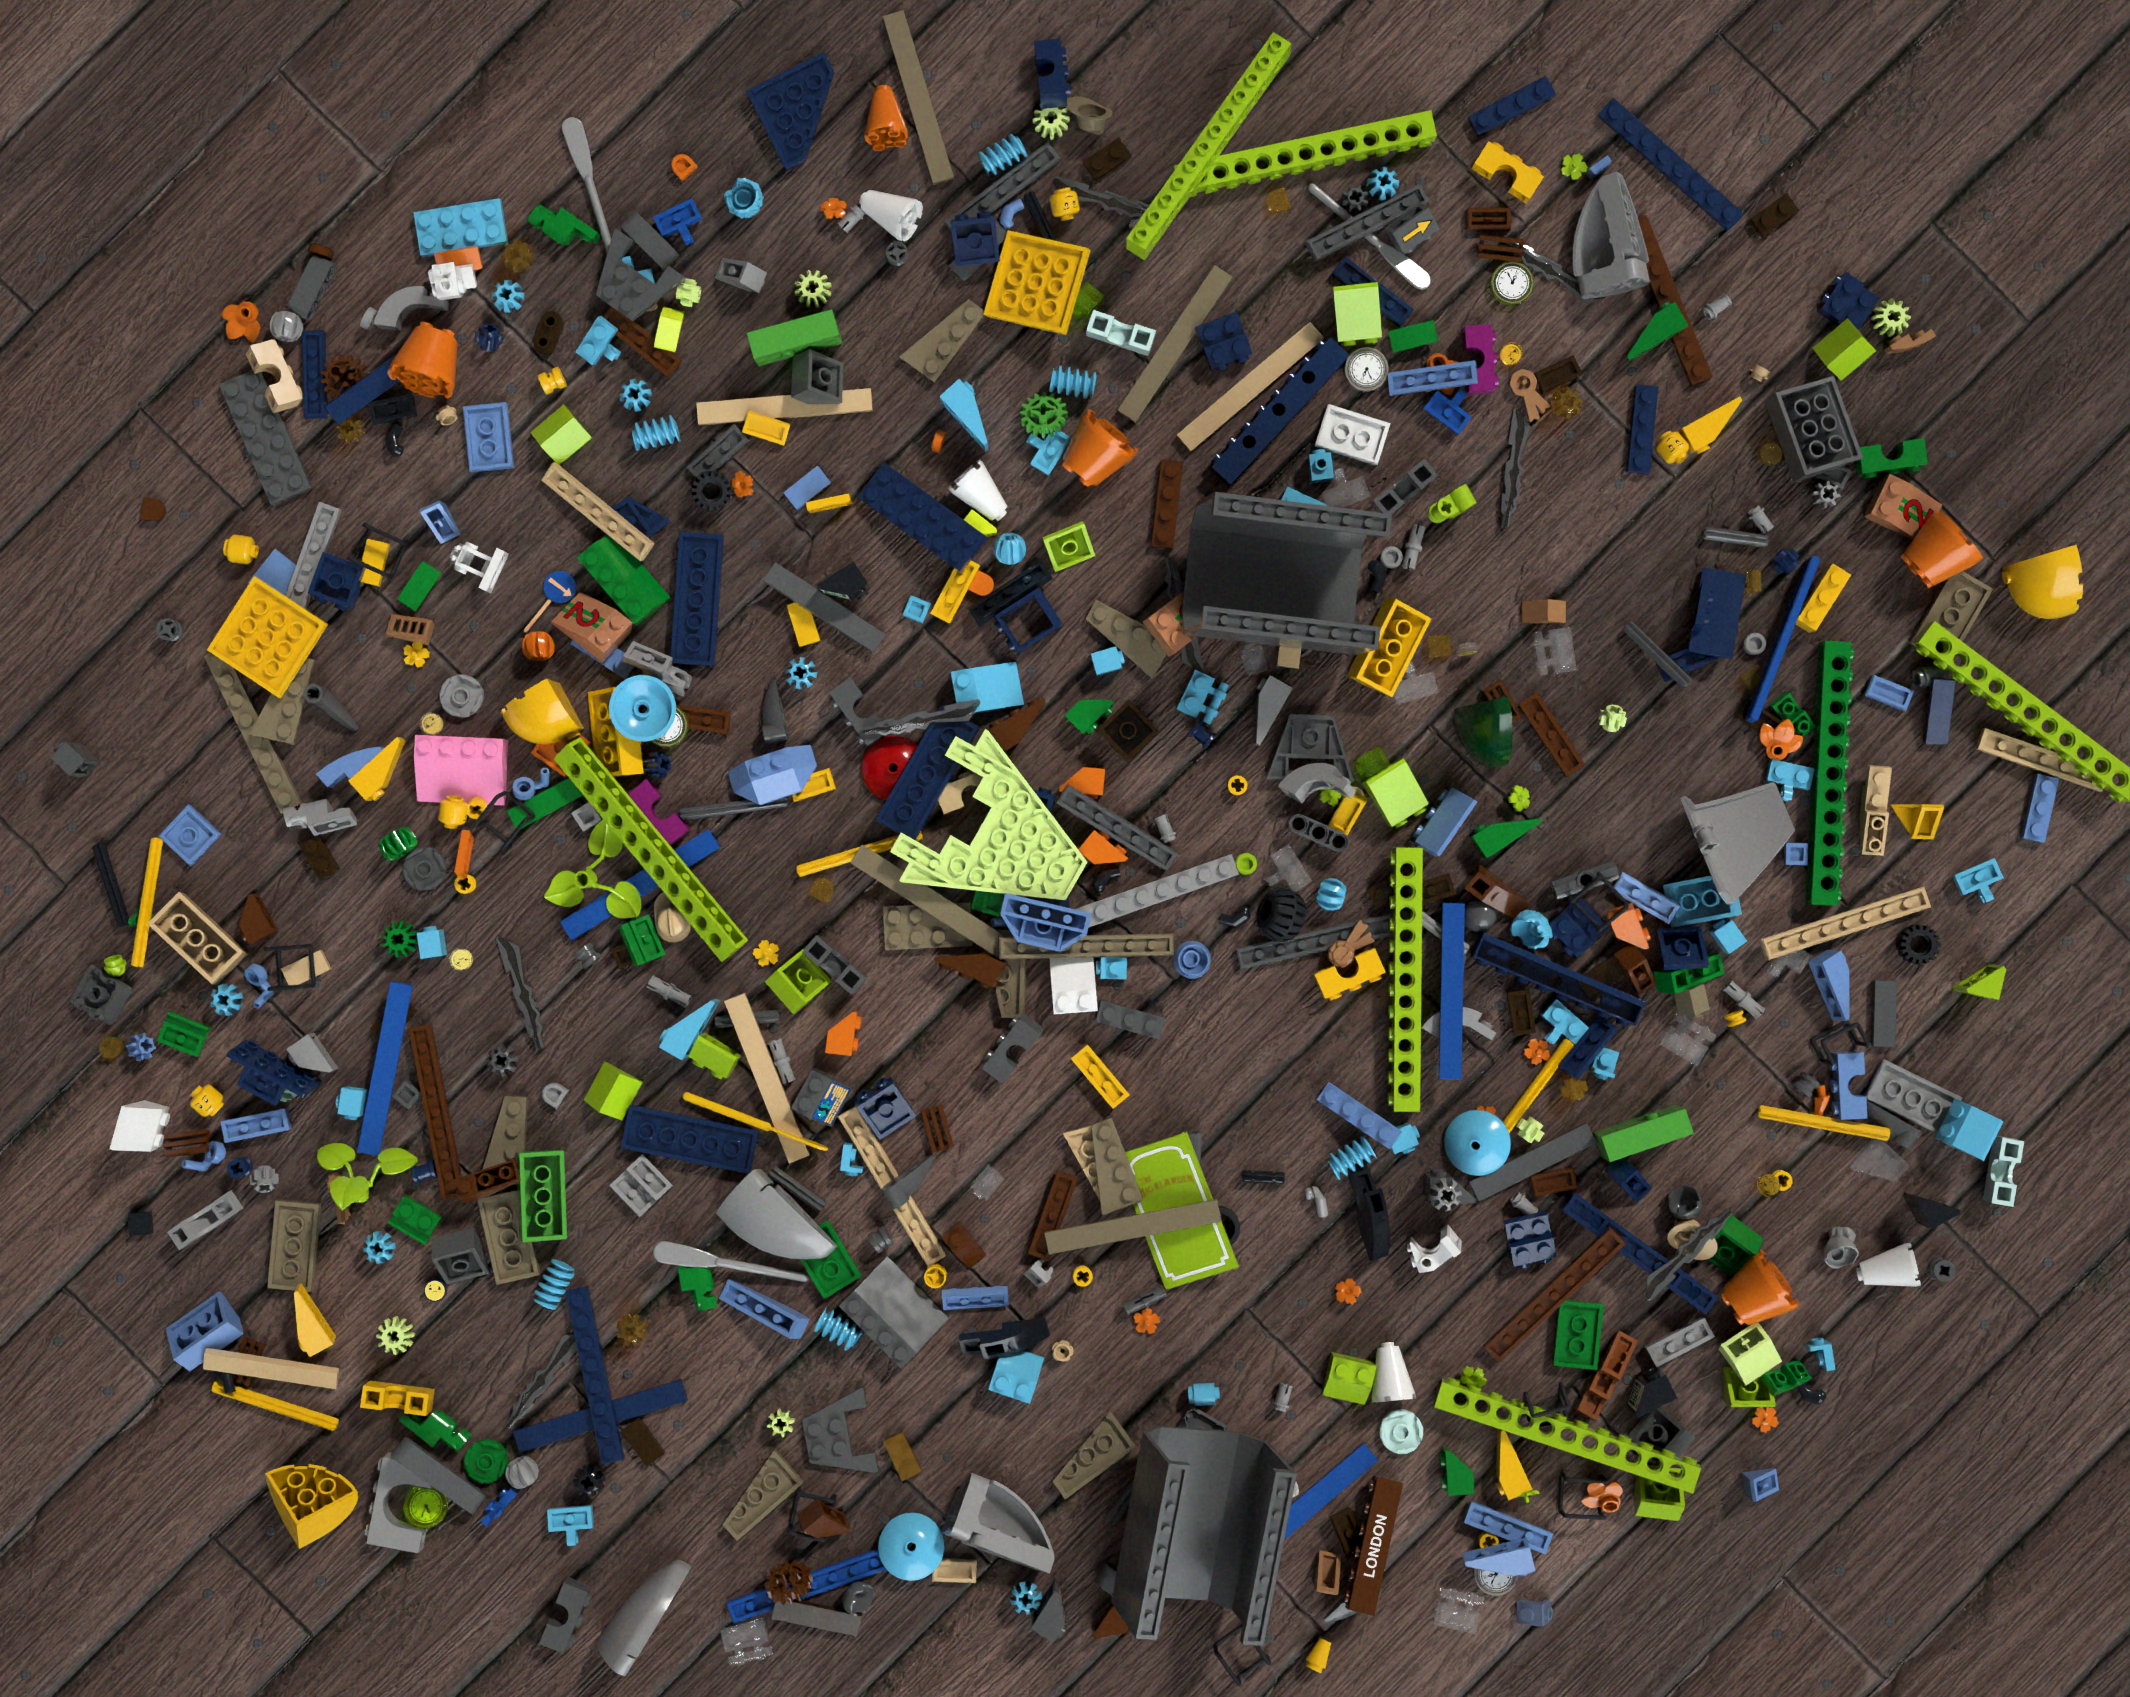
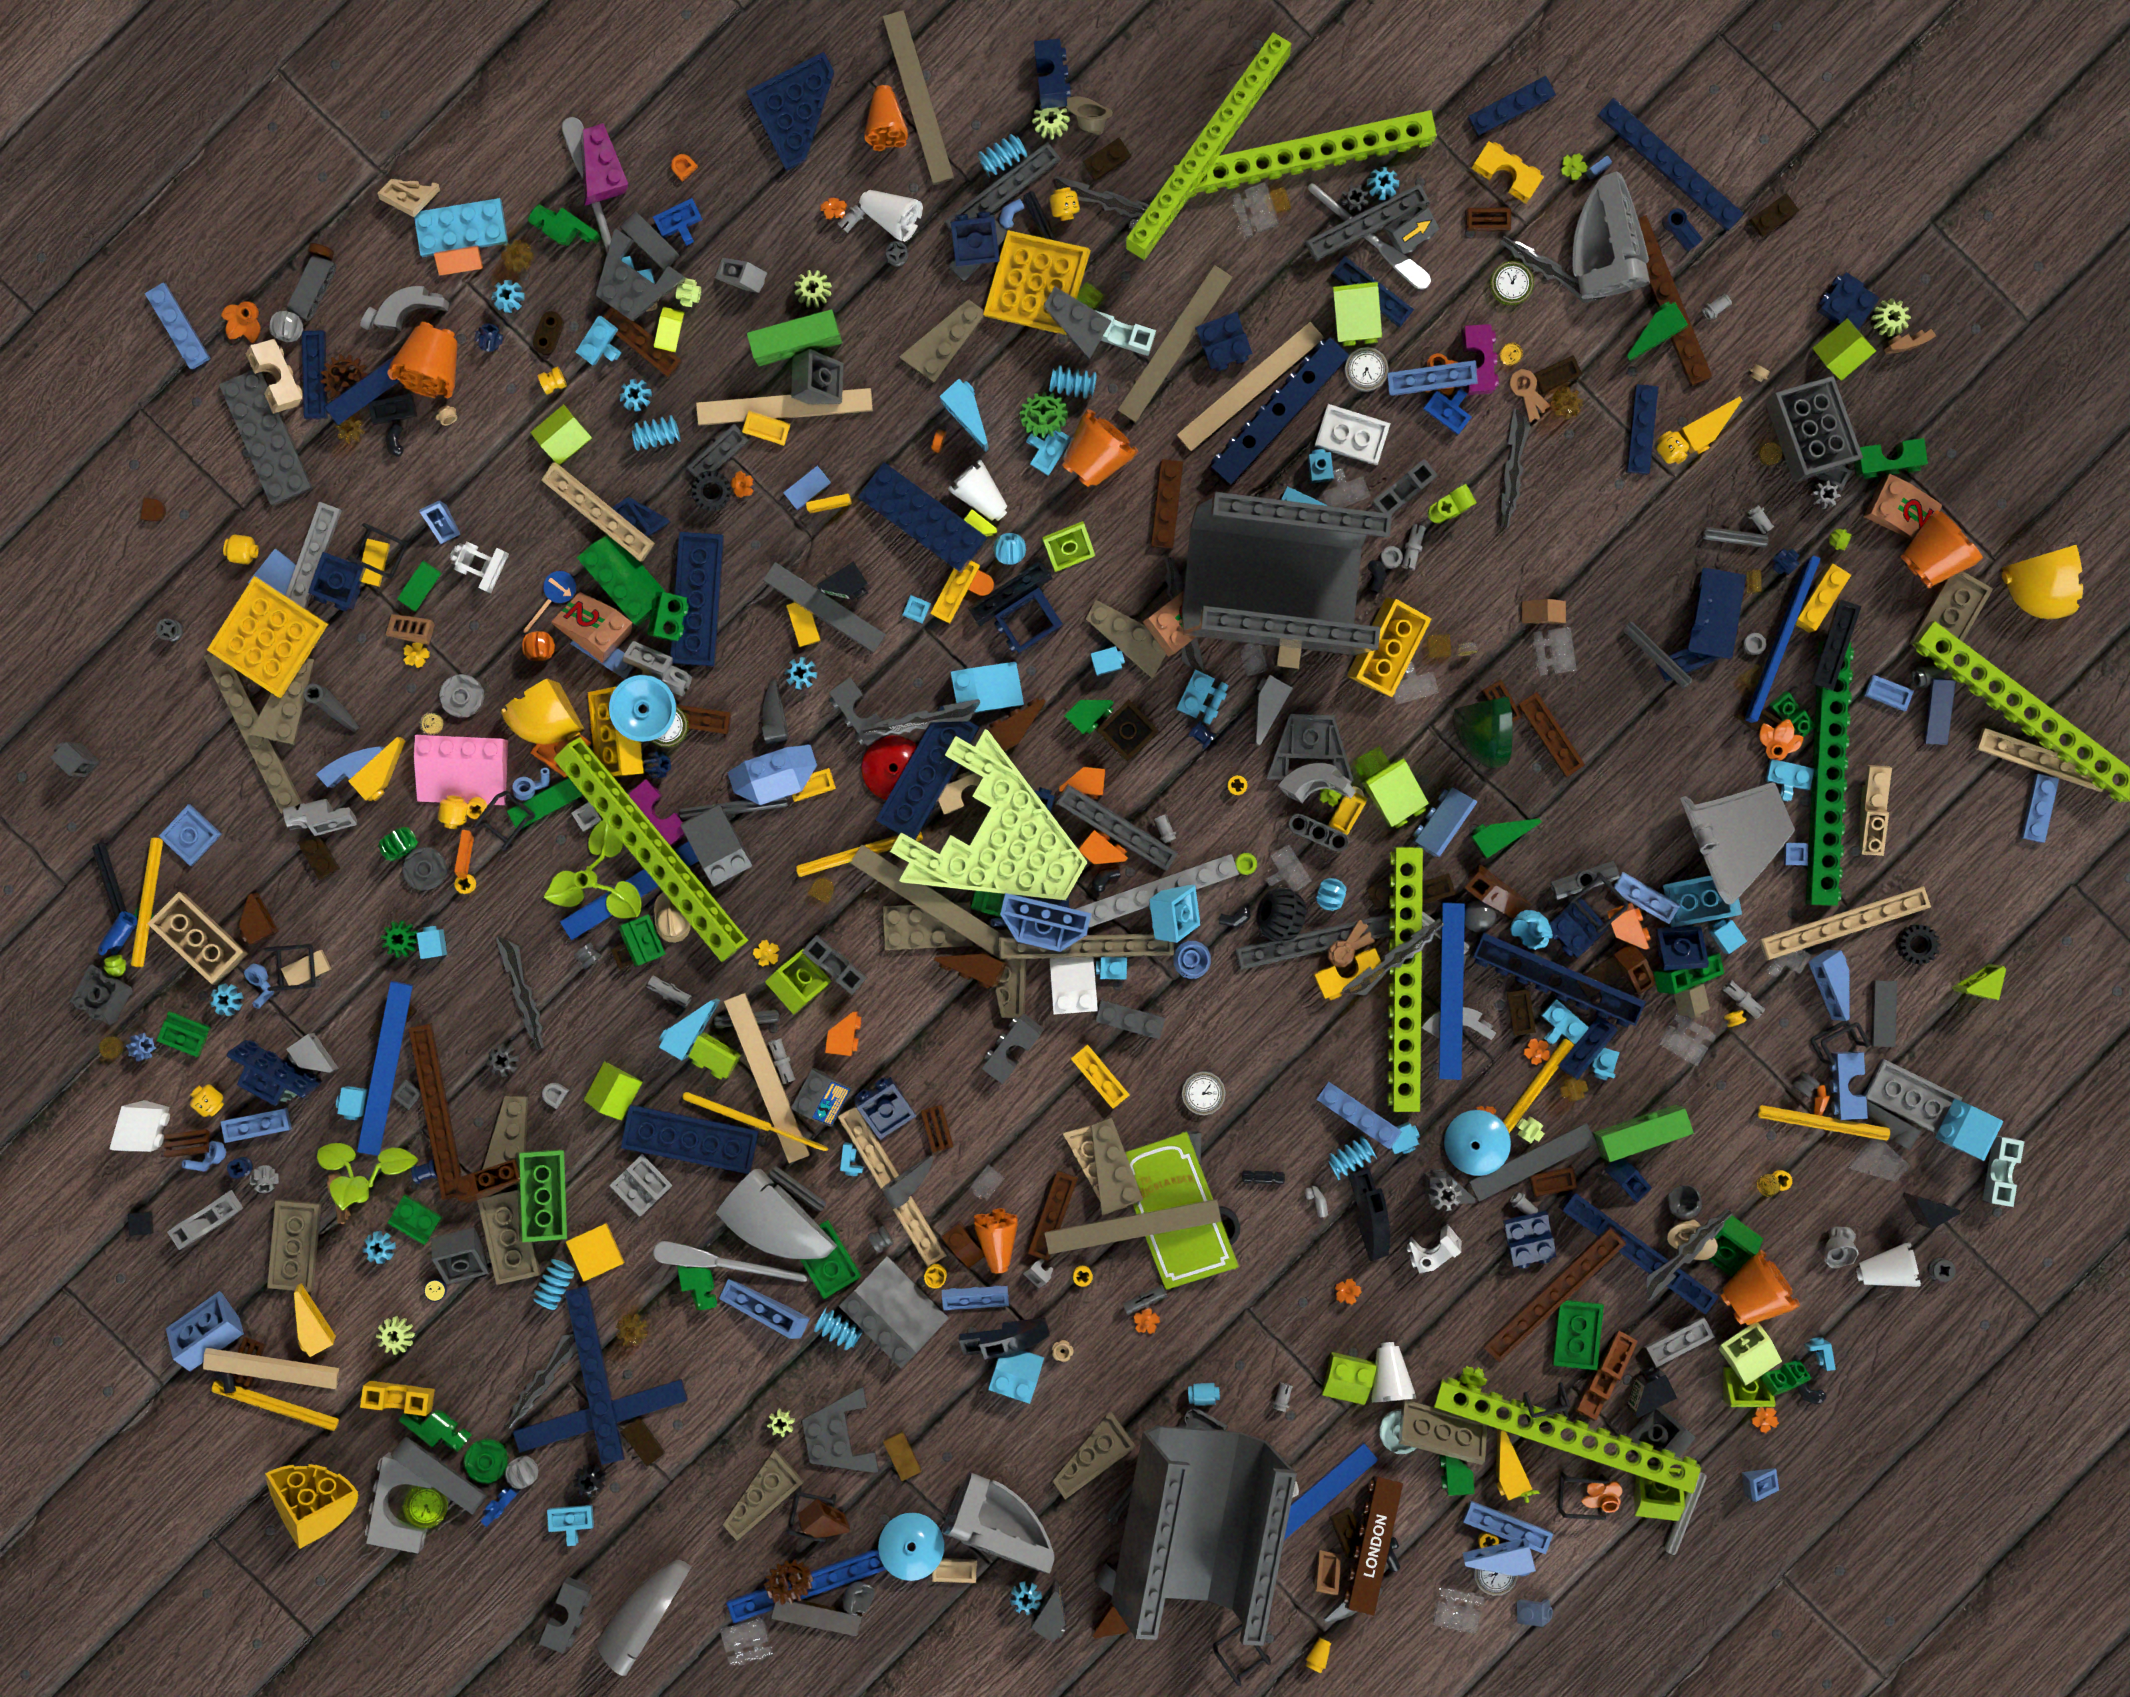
white tile [428,262,477,300] -> none
clear tile [449,949,473,971] -> none
medium blue tile [463,402,514,473] -> none
medium azure hair [723,178,764,219] -> none
green slope [1388,320,1439,353] -> none
reddish brown tile [1477,235,1524,262] -> none
lime plant [1508,785,1530,812] -> none
yellowish green gear [1598,705,1627,732] -> none
yellow slope [1890,804,1944,839] -> none
medium azure plate [1952,858,2004,903] -> none
none -> blue piece [98,912,138,956]
none -> medium blue plate [145,282,211,370]
none -> tan wing [378,179,440,217]
none -> yellow tile [566,1223,625,1281]
none -> magenta wedge [580,123,628,206]
none -> green brick [647,592,688,641]
none -> dark grey slope [680,804,753,886]
none -> orange cone [974,1208,1018,1273]
none -> dark grey wing [1043,286,1111,360]
none -> medium azure slope [1149,884,1200,943]
none -> tile [1181,1071,1226,1115]
none -> clear plate [1232,182,1280,238]
none -> dark grey sword [1342,918,1444,995]
none -> black arm [1386,1537,1401,1572]
none -> dark tan plate [1399,1400,1487,1465]
none -> dark blue piece [1662,208,1703,252]
none -> light grey axle [1664,1472,1707,1555]
none -> black plate [1810,599,1862,691]
none -> lime plate [1829,529,1852,551]

